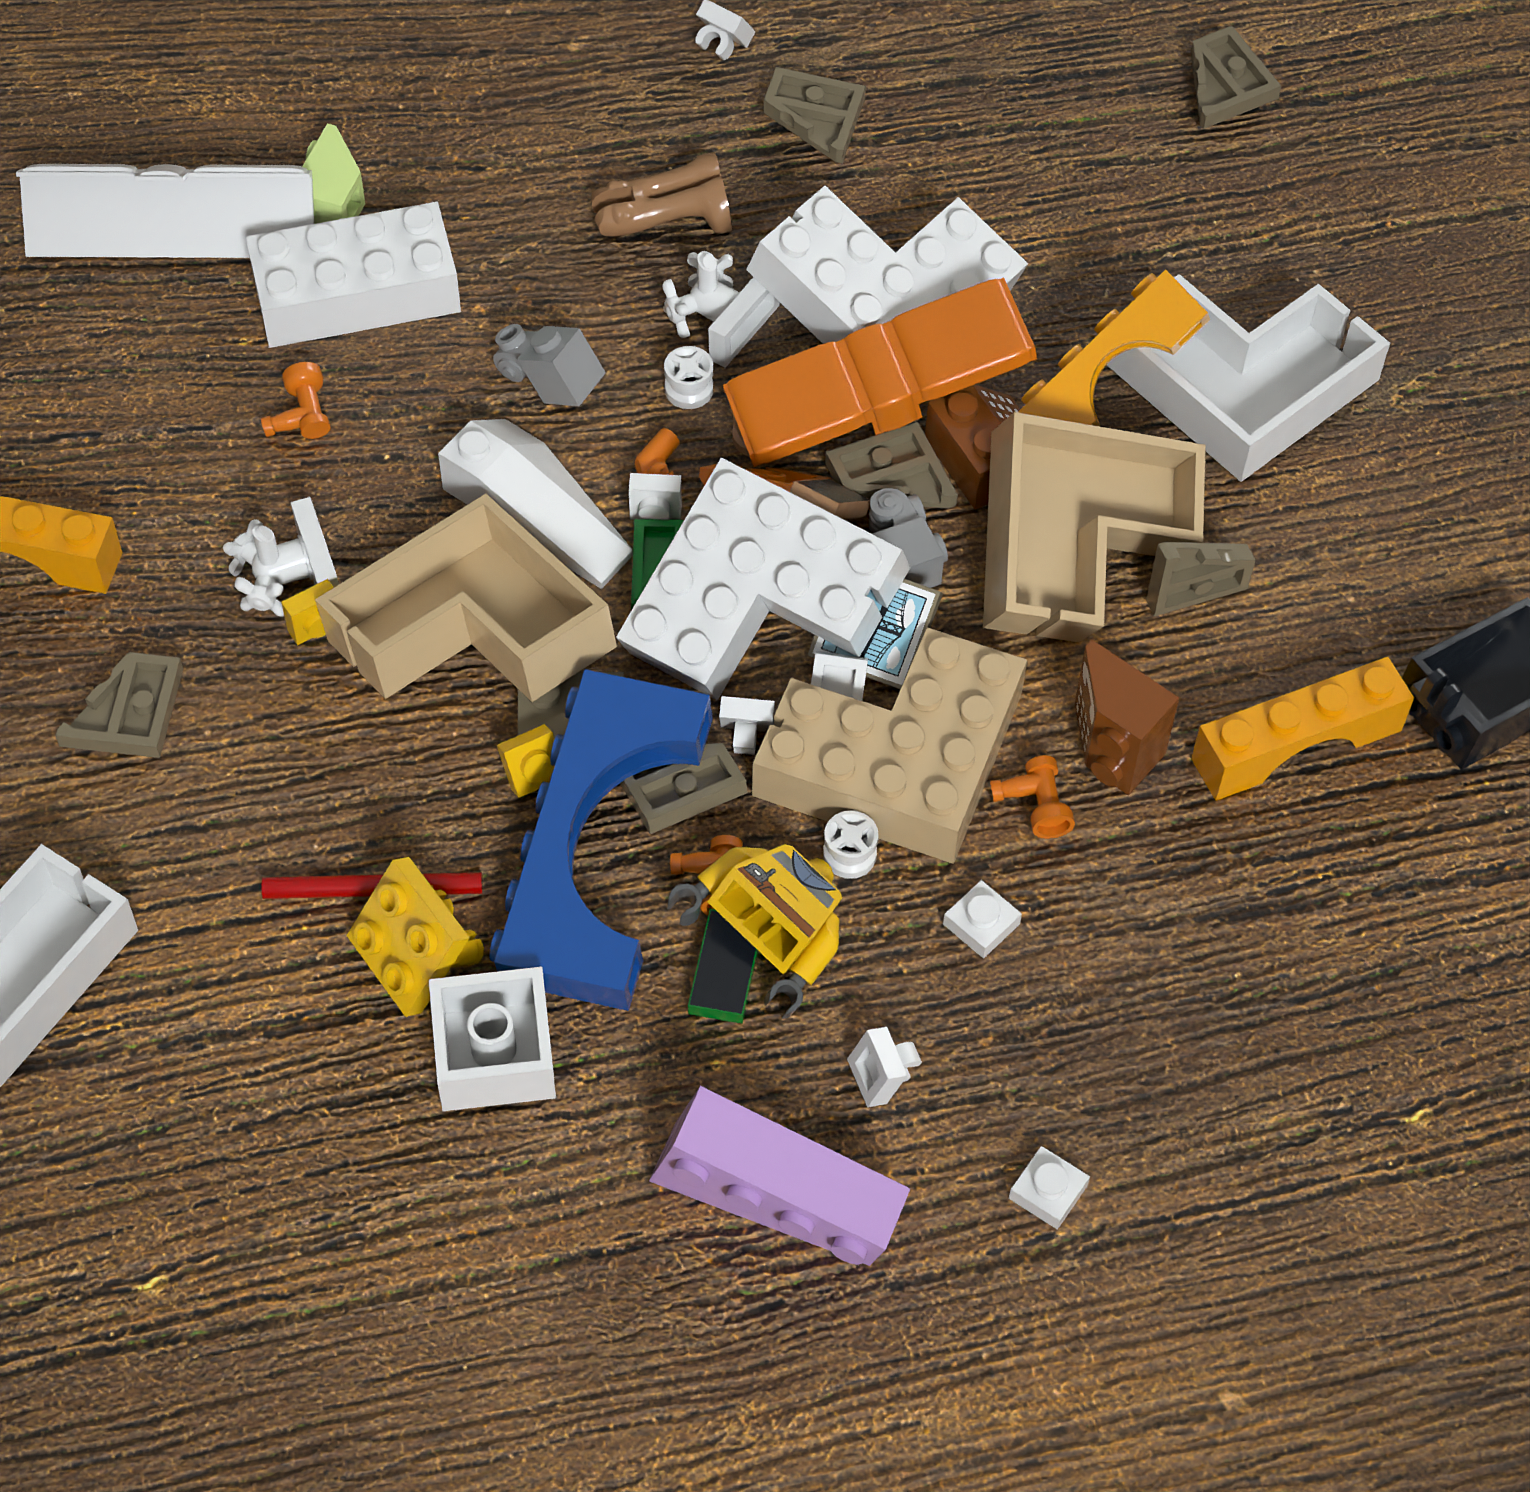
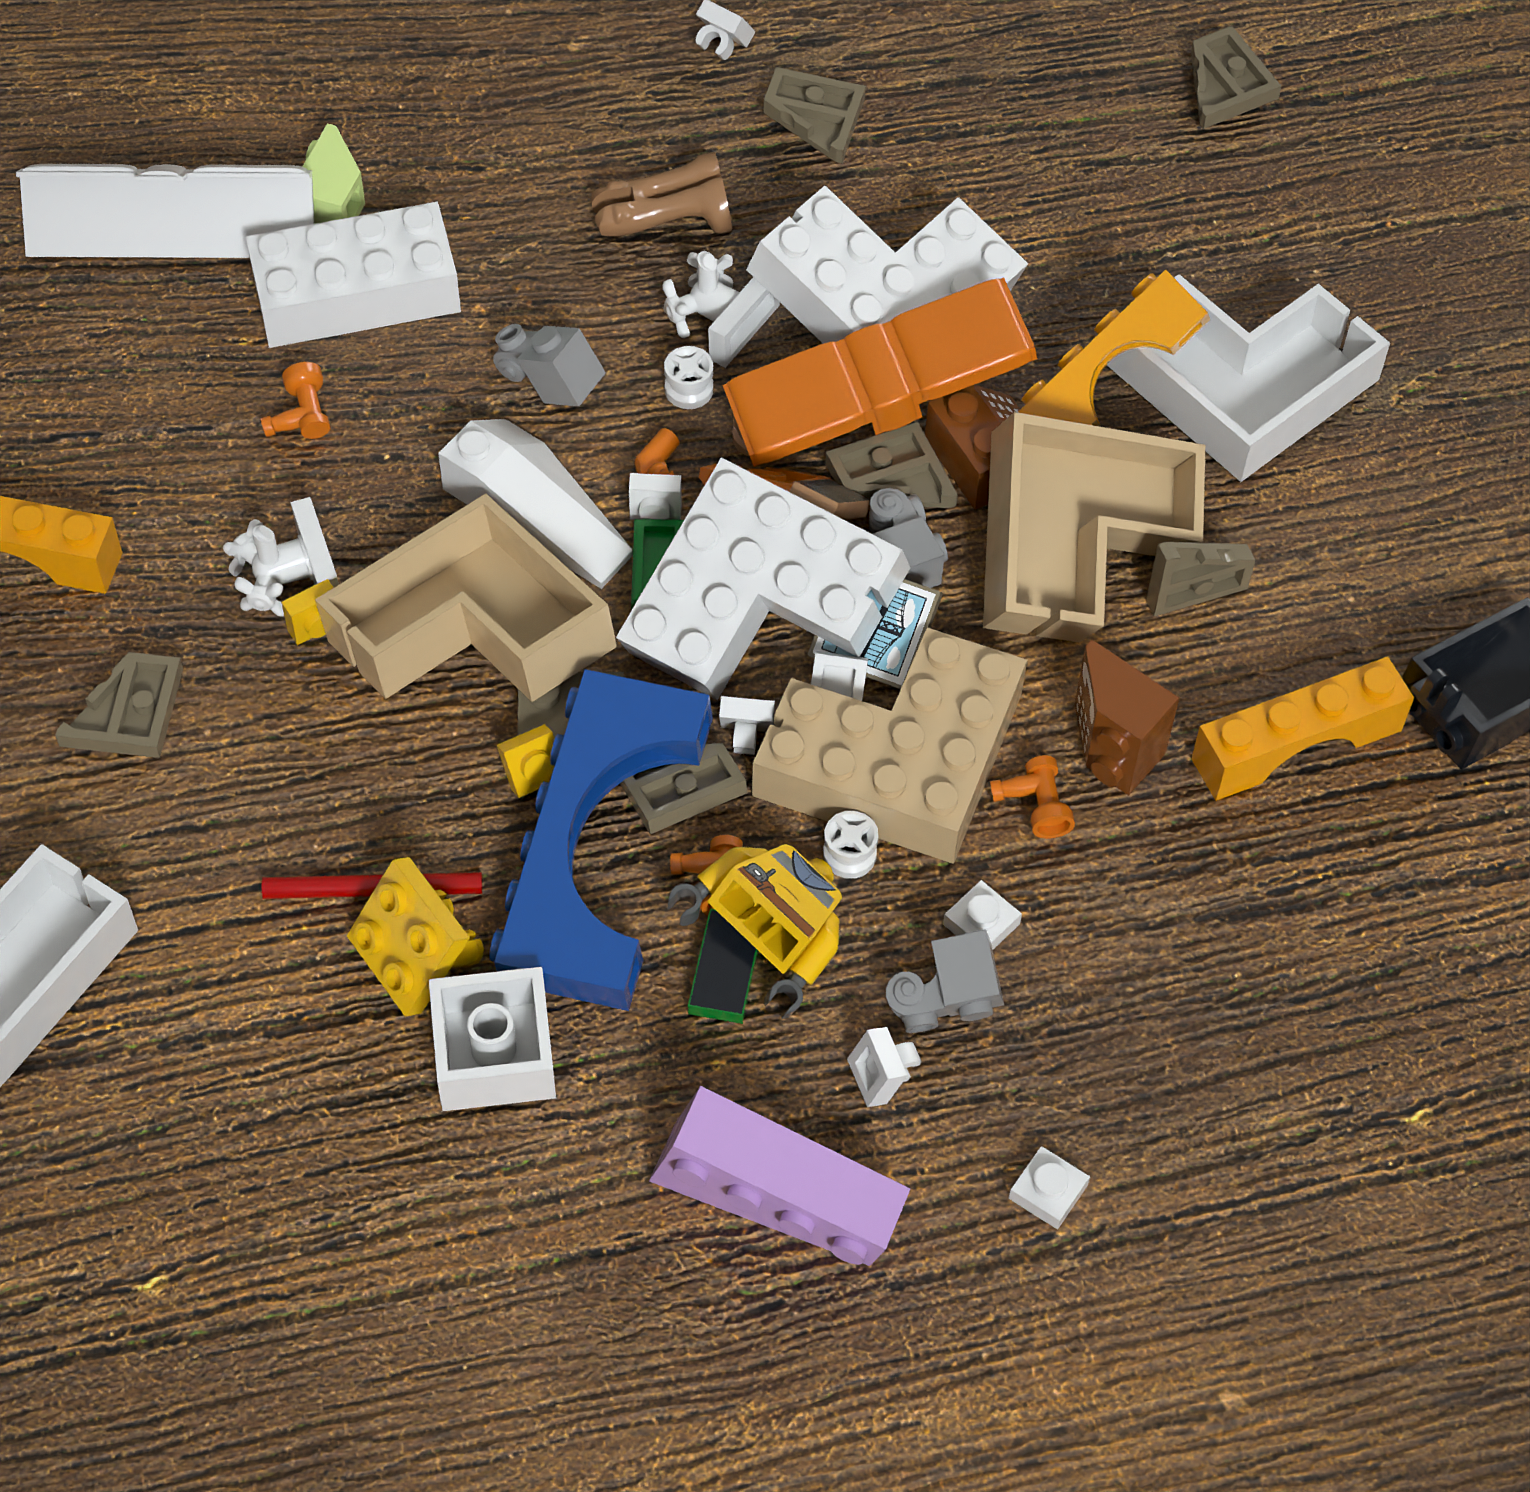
none -> light grey brick [886,929,1004,1033]

